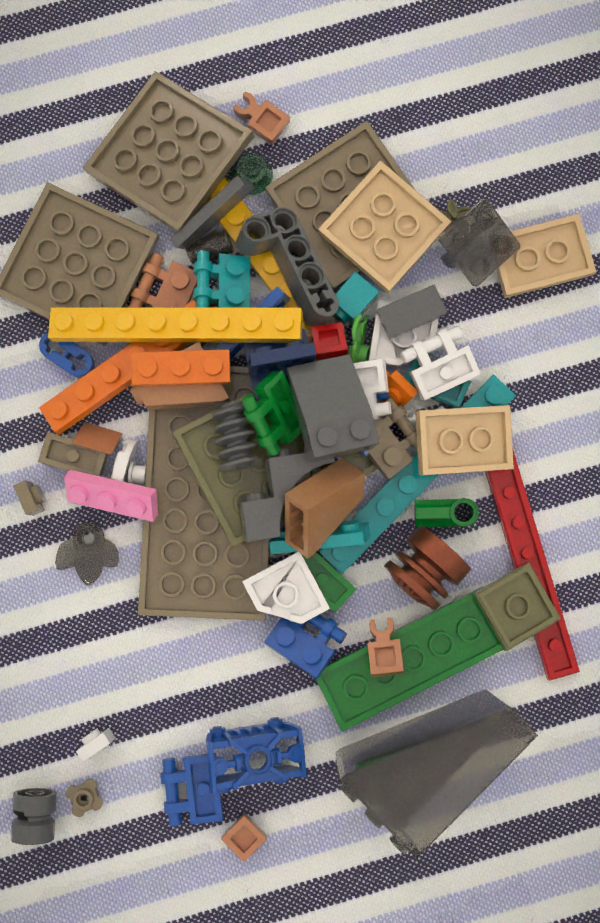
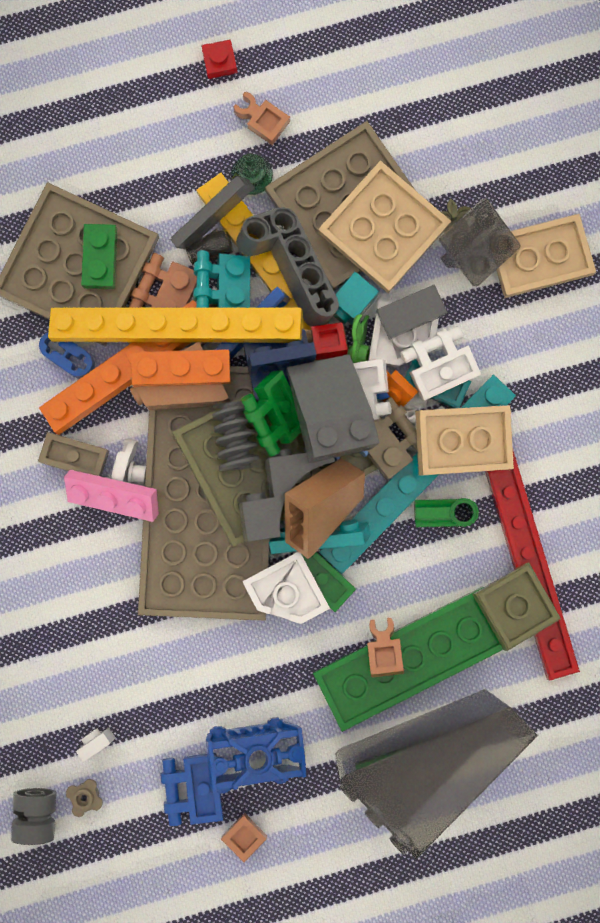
dark tan plate [13,480,45,516] -> none
clear smoke plate [55,522,119,586] -> none
nougat sticker [72,422,123,455] -> none
dark tan plate [83,71,254,232] -> none
blue plate [264,615,347,680] -> none
copper wheel [384,525,471,611] -> none
none -> green plate [81,224,118,289]
none -> red plate [201,39,238,79]

